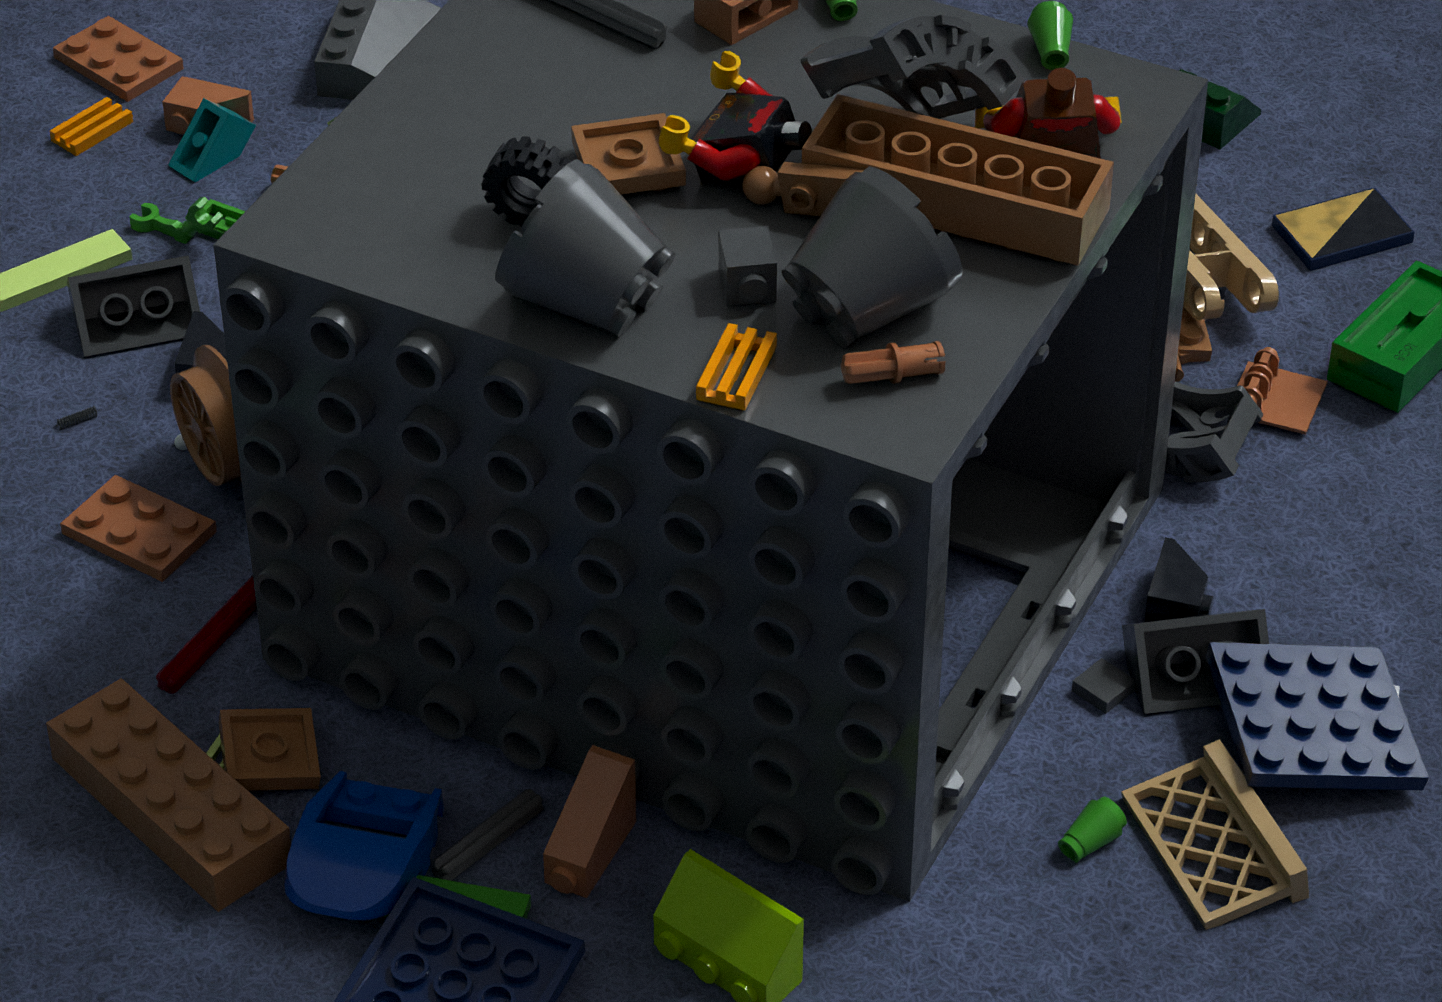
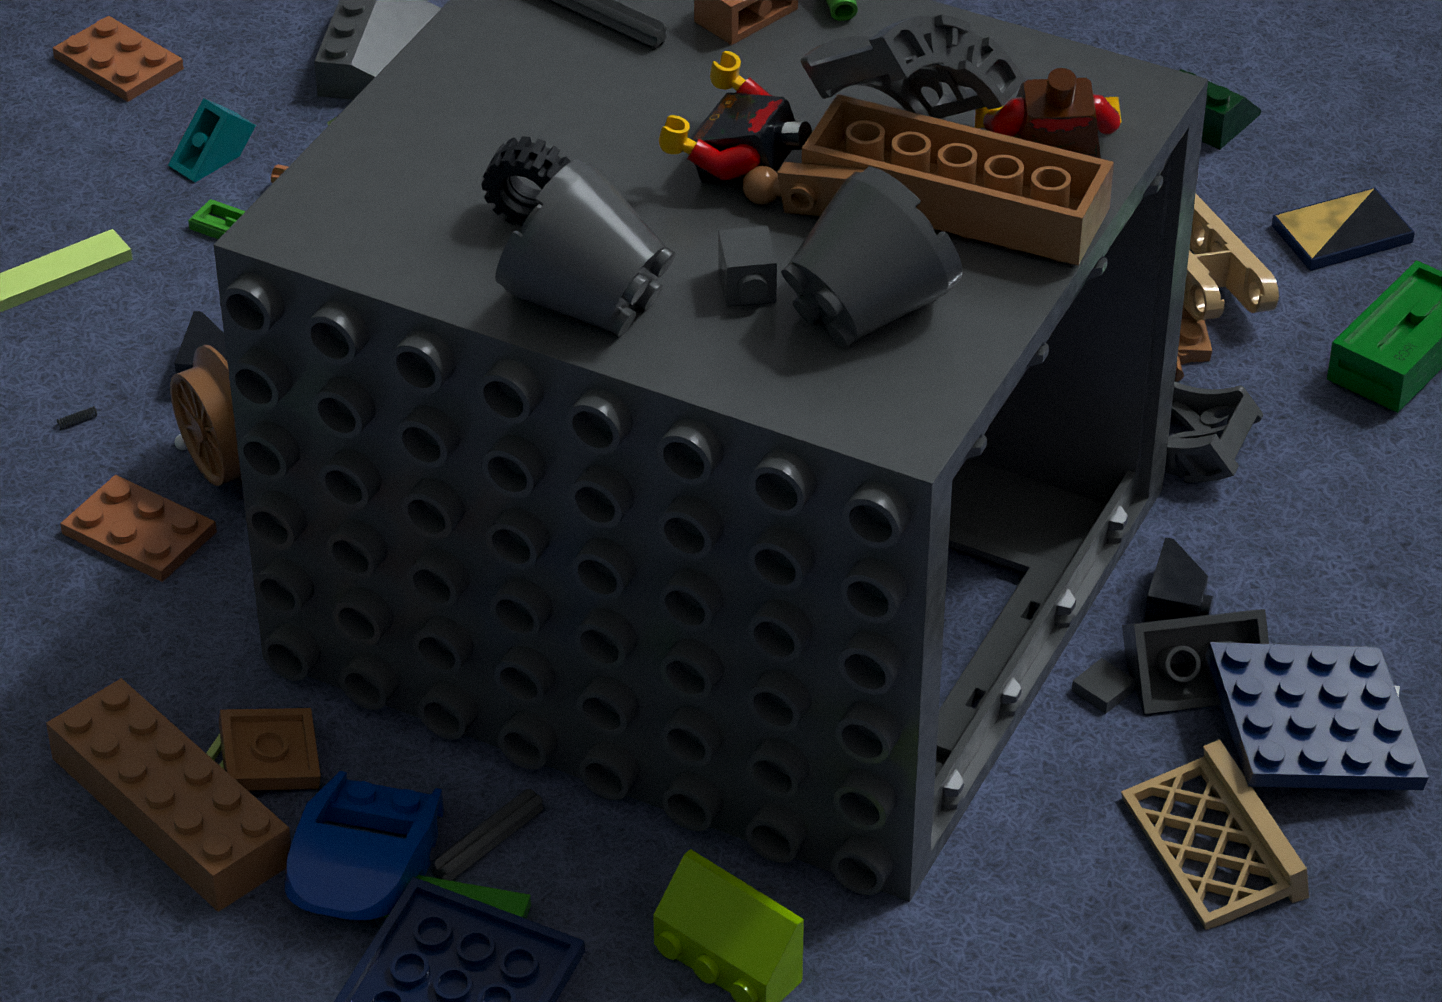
light orange tile [50,97,133,156] -> none
dark grey slope [67,255,200,357] -> none
bright green piece [129,197,223,244] -> none
dark red axle [156,575,257,694] -> none
nougat slope [162,76,254,134] -> none
nougat slope [543,745,636,898] -> none
medium nougat plate [571,113,686,195] -> none
light orange tile [696,323,777,410] -> none
nougat axle [841,341,945,384] -> none
bright green cone [1027,1,1073,70] -> none
bright green cone [1058,797,1127,863] -> none
nougat hinge [1237,347,1328,435] -> none

